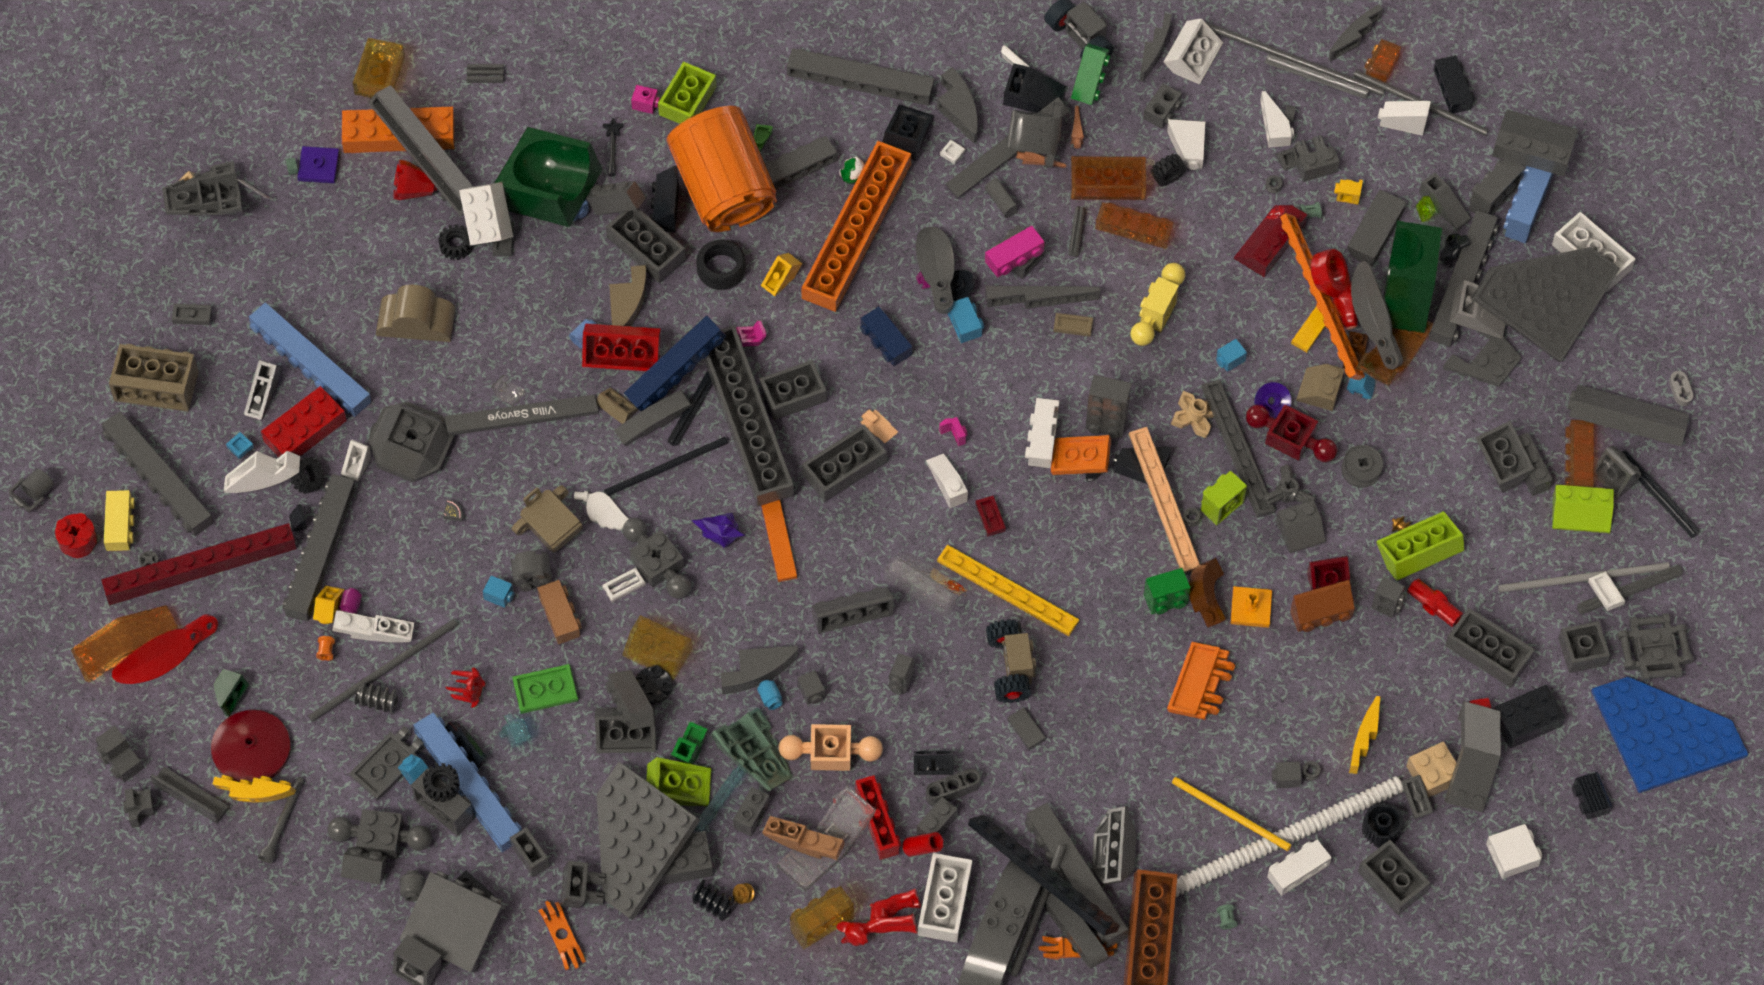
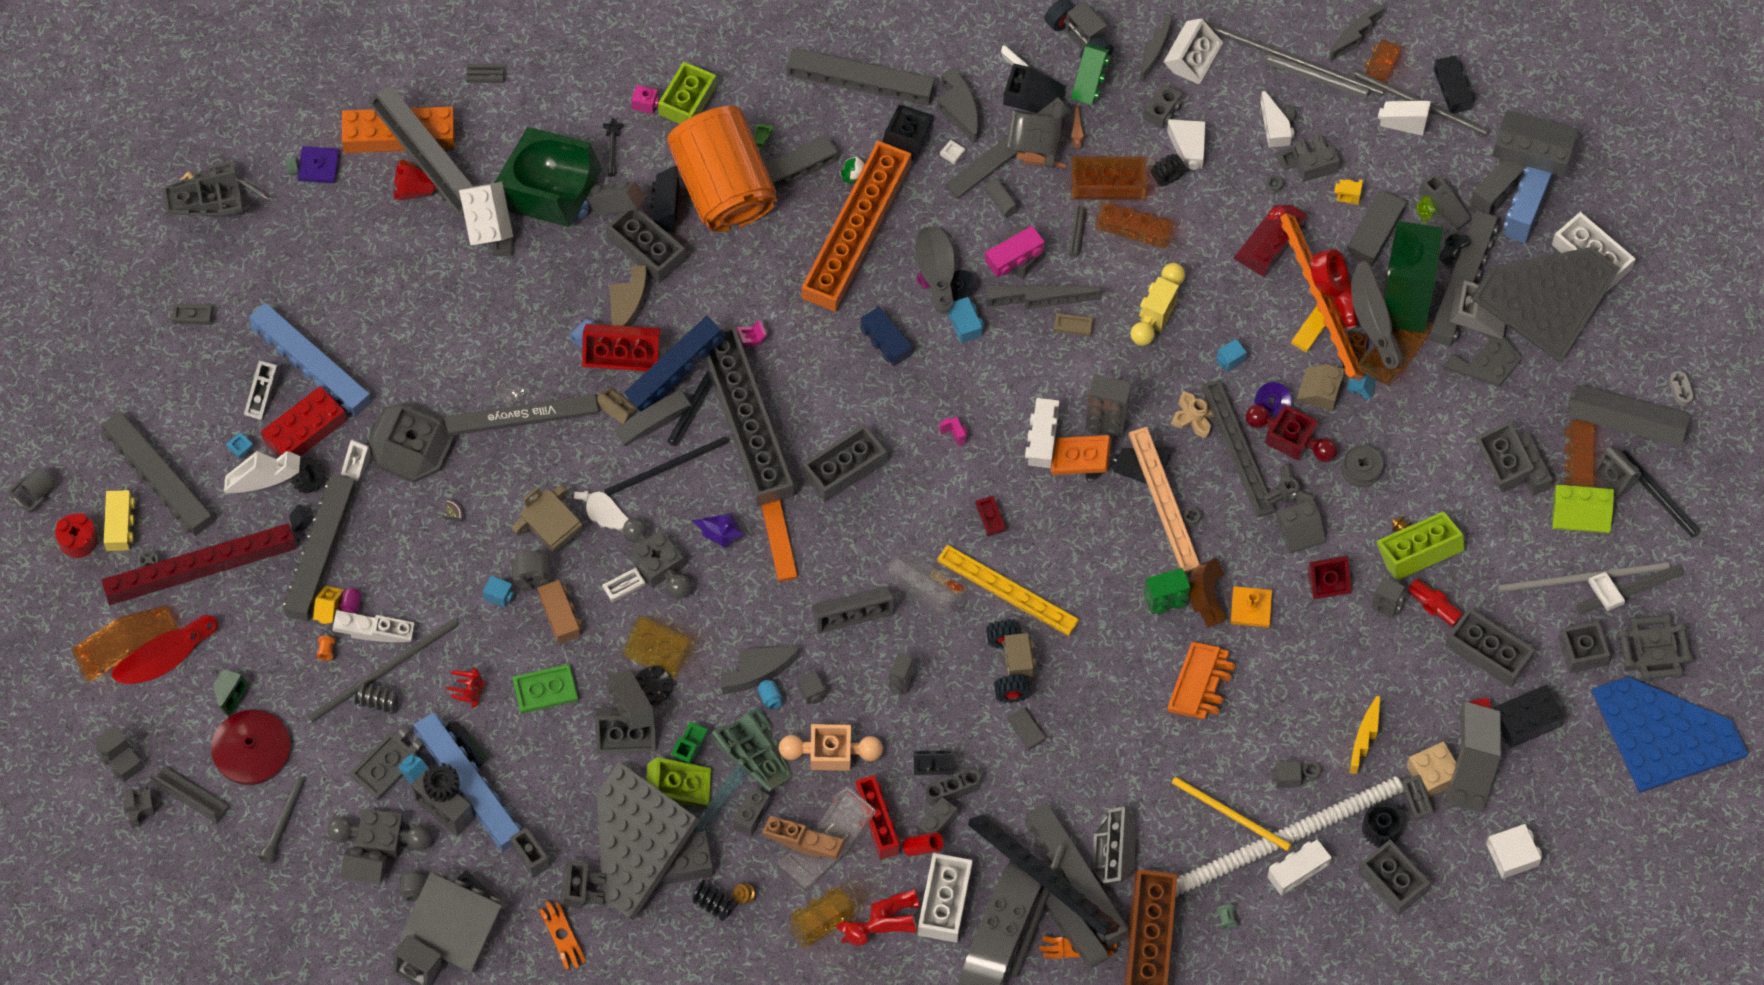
dark tan brick [109,344,199,412] -> none
yellow slope [212,775,296,803] -> none
clear yellow brick [353,38,405,98] -> none
dark tan brick [376,284,456,342] -> none
black tyre [438,224,473,260] -> none
clear light blue piece [498,713,531,749] -> none
black tyre [696,239,746,290] -> none
dark grey brick [759,360,827,420] -> none
yellow slope [761,253,803,296] -> none
light nougat piece [860,409,898,443] -> none
white slope [926,454,968,508] -> none
lime brick [1201,471,1247,525] -> none
dark orange slope [1290,580,1355,632] -> none
sand green bush [1300,202,1322,218] -> none
black brick [1572,772,1612,820] -> none

